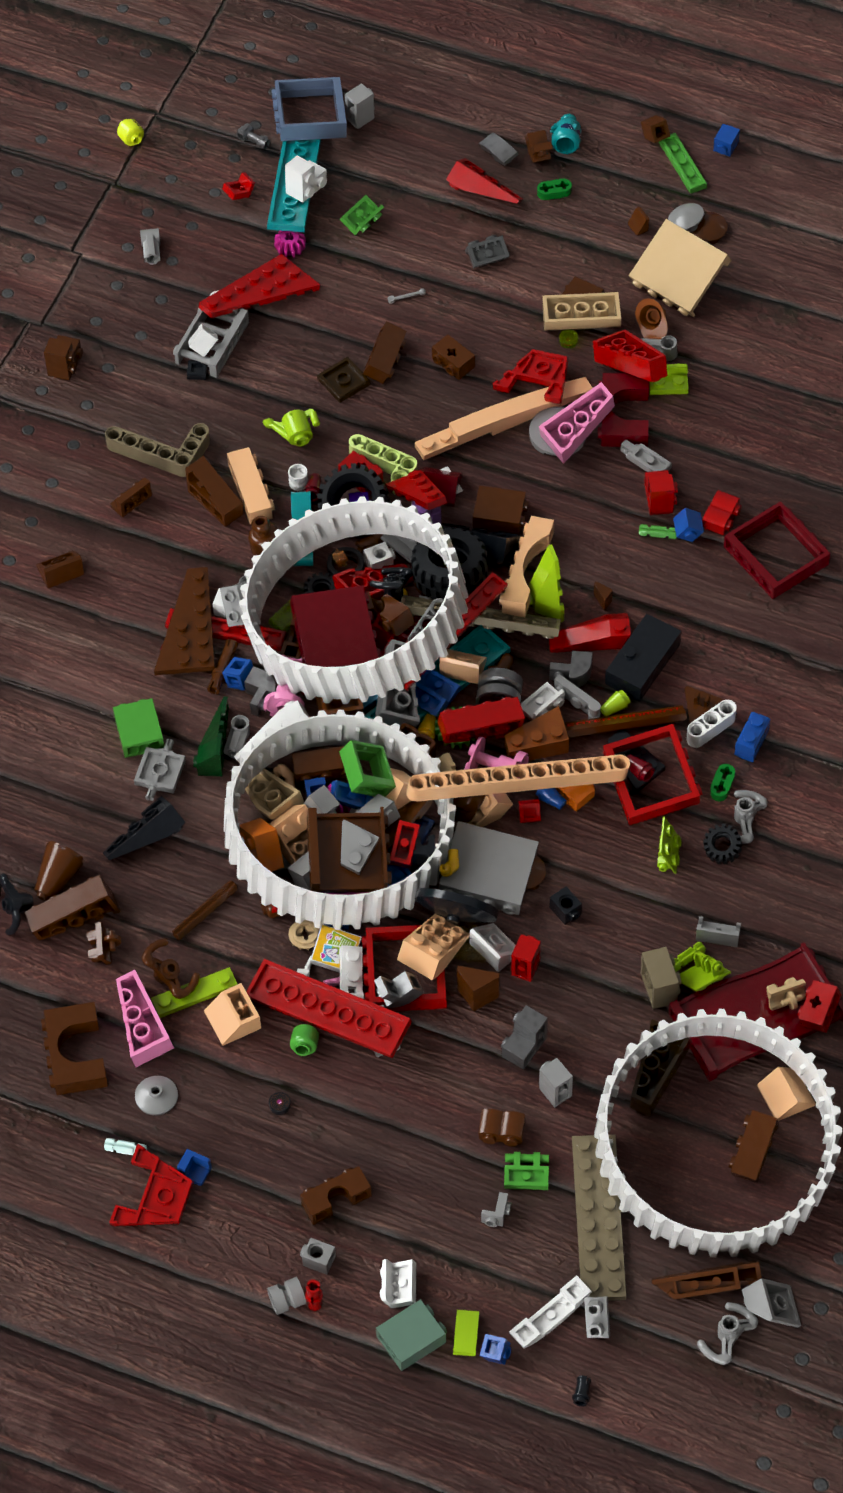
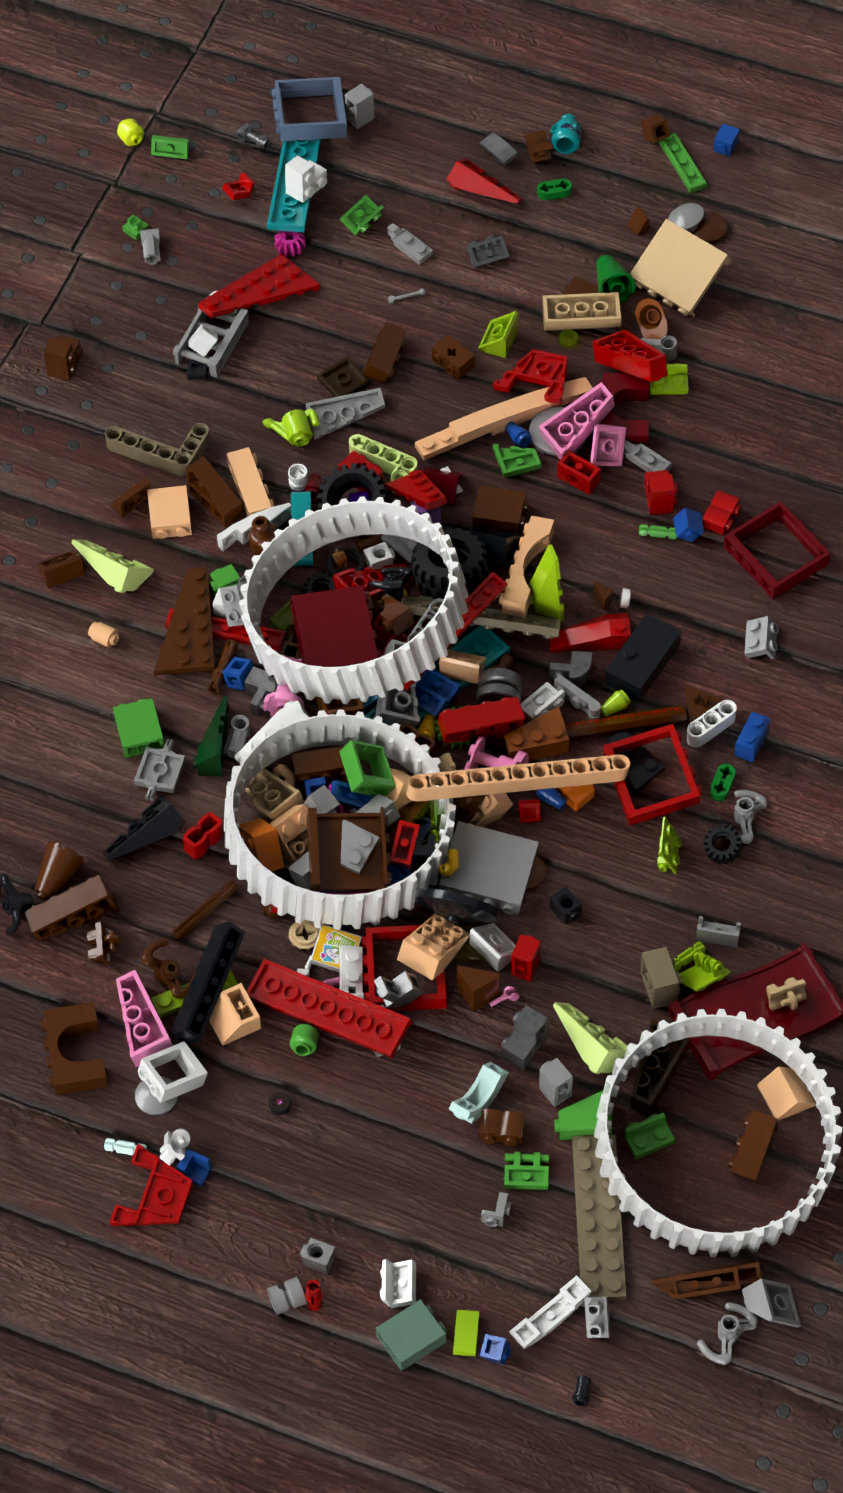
reddish brown arch [300,1166,372,1225] -> none
dark red cone [627,754,655,782] -> none
red brick [798,980,842,1033] -> none
none -> yellowish green wedge [72,539,154,593]
none -> light nougat brick [88,622,119,648]
none -> bright green tile [122,215,149,241]
none -> white window [138,1041,208,1103]
none -> light nougat brick [147,485,192,539]
none -> bright green tile [151,135,189,159]
none -> white hips [160,1129,190,1166]
none -> black brick [170,921,245,1044]
none -> red brick [183,812,224,860]
none -> bright green brick [209,564,240,593]
none -> white slope [217,503,292,551]
none -> light grey wing [305,388,385,440]
none -> light grey hinge [387,223,433,265]
none -> clear neon green piece [430,800,440,842]
none -> light aqua arch [449,1062,509,1124]
none -> lime slope [478,311,519,358]
none -> bright pink hand [489,986,520,1007]
none -> bright green wing [492,444,541,478]
none -> blue cone [505,422,532,448]
none -> yellowish green wedge [553,1002,627,1074]
none -> bright green slope [554,1091,612,1140]
none -> red brick [557,450,601,495]
none -> bright pink slope [590,424,626,466]
none -> green cone [596,255,636,303]
none -> white tile [620,588,631,609]
none -> bright green bracket [624,1113,675,1160]
none -> light grey bracket [744,616,779,659]

